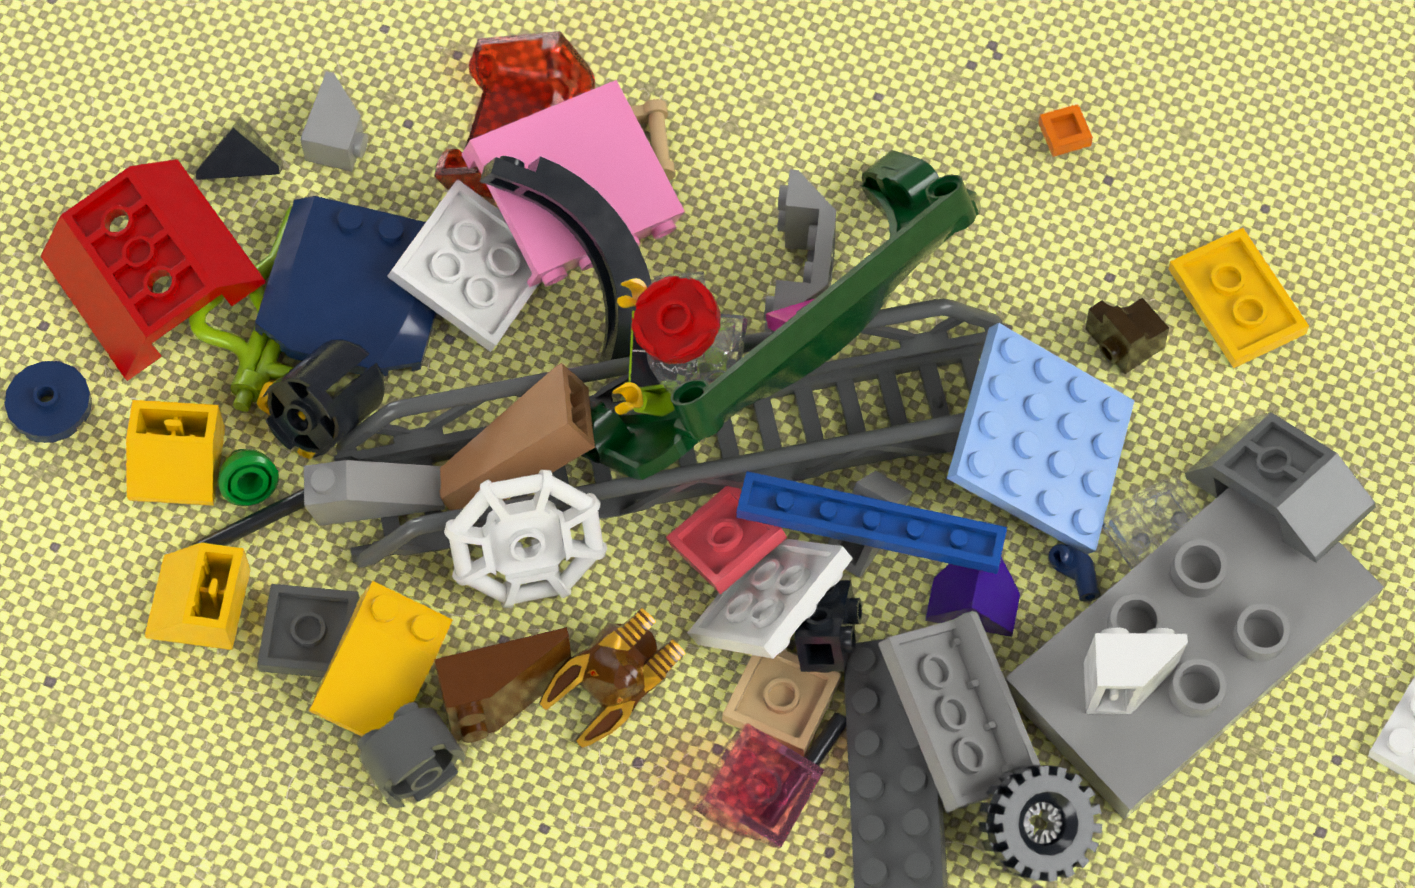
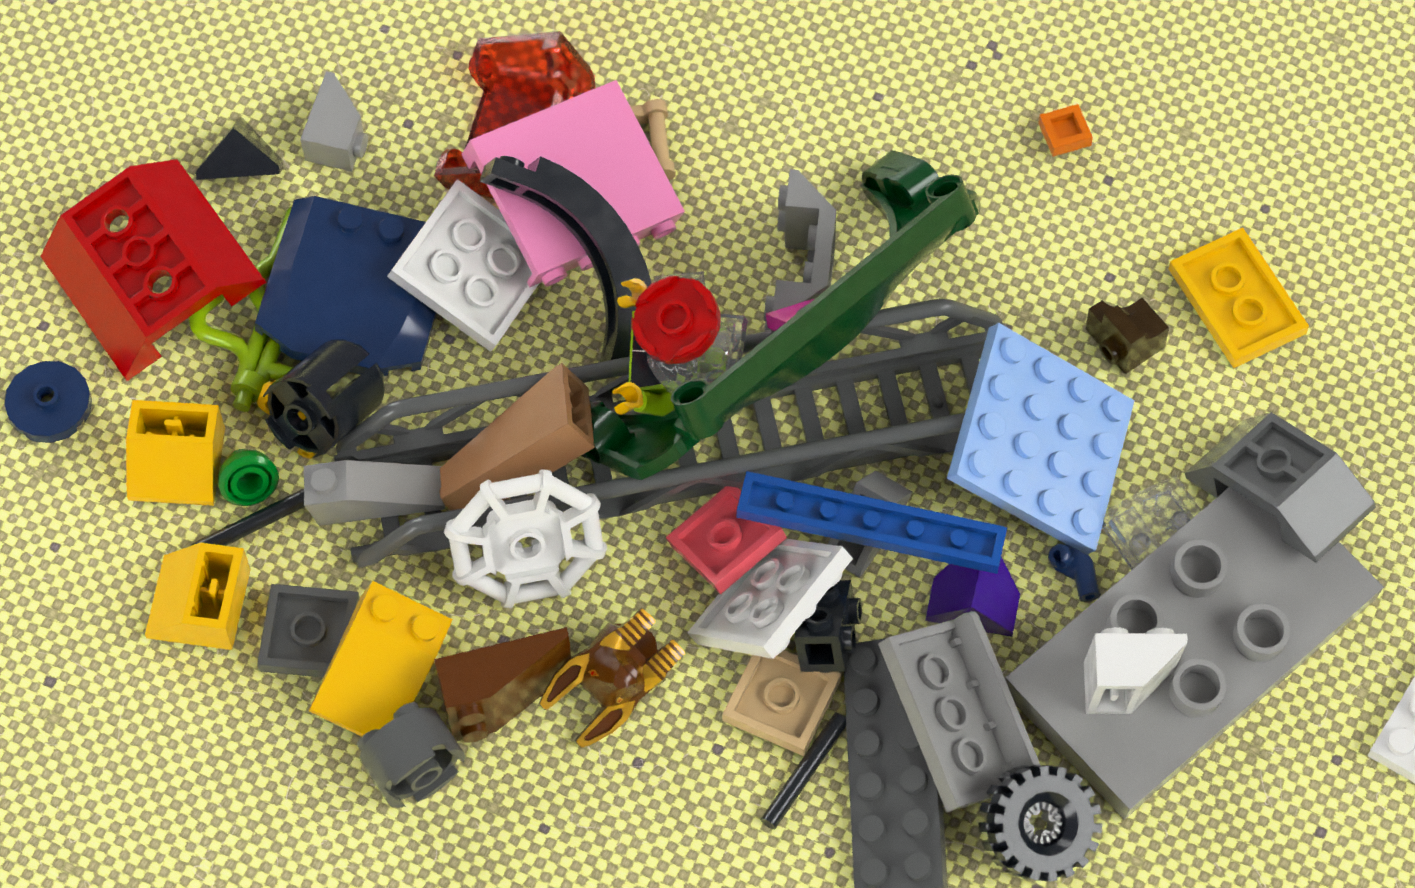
clear pink slope [692,723,824,849] -> none

